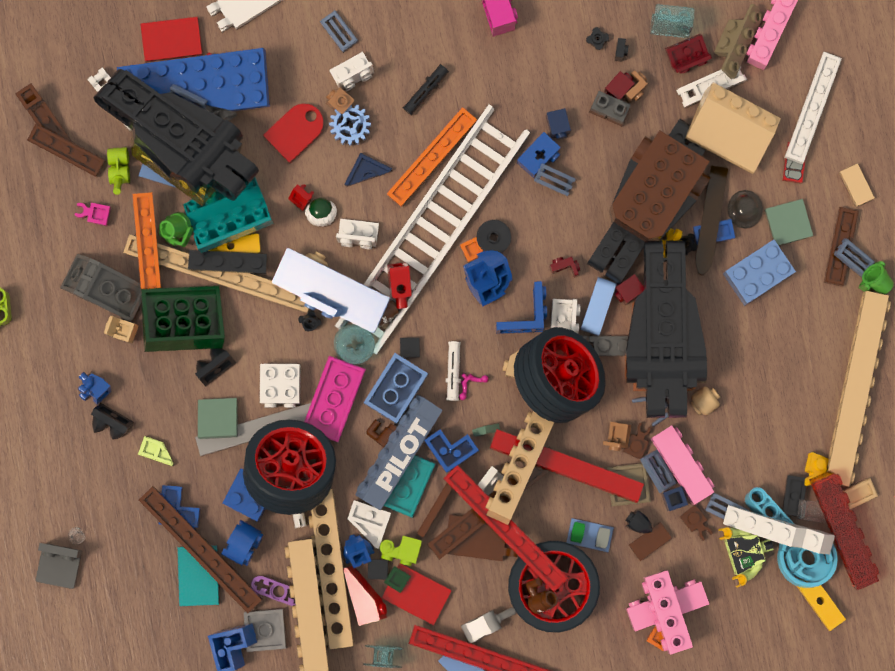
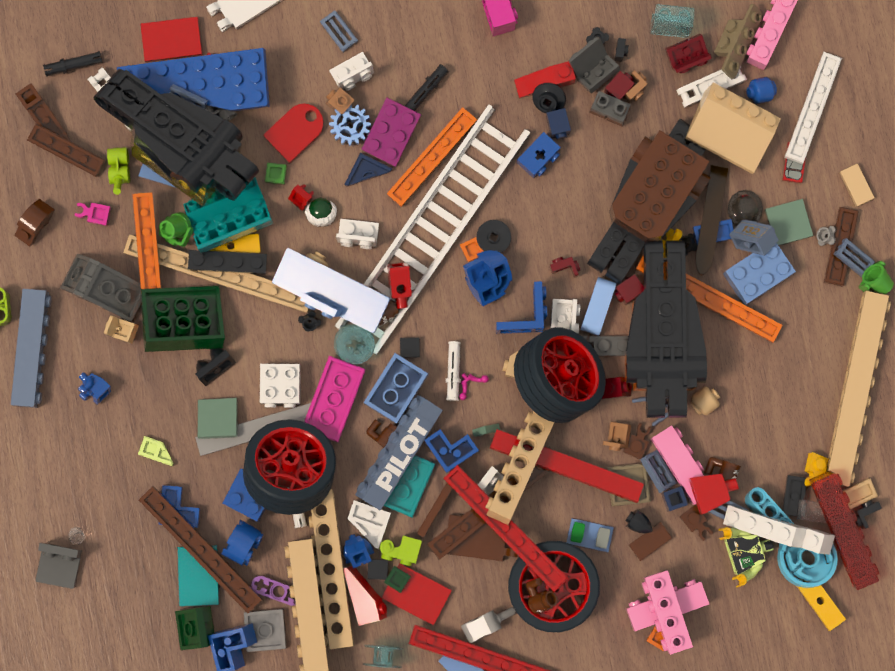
black tile [91,403,134,440] -> none
sand blue tile [534,163,576,196] -> none
none -> sand blue brick [11,289,52,408]
none -> reddish brown brick [14,199,55,247]
none -> black pin [43,51,103,77]
none -> dark green bracket [175,606,214,650]
none -> bright green tile [265,163,287,185]
none -> magenta plate [361,97,422,167]
none -> red slope [514,61,576,99]
none -> black piece [532,83,566,113]
none -> dark grey bracket [569,37,621,94]
none -> dark red bracket [602,377,632,399]
none -> orange plate [636,254,783,343]
none -> red torso [688,474,739,515]
none -> reddish brown piece [704,457,741,481]
none -> sand blue brick [729,219,779,256]
none -> blue head [746,77,777,104]
none -> light grey plate [817,226,836,246]
none -> black bracket [853,500,882,529]

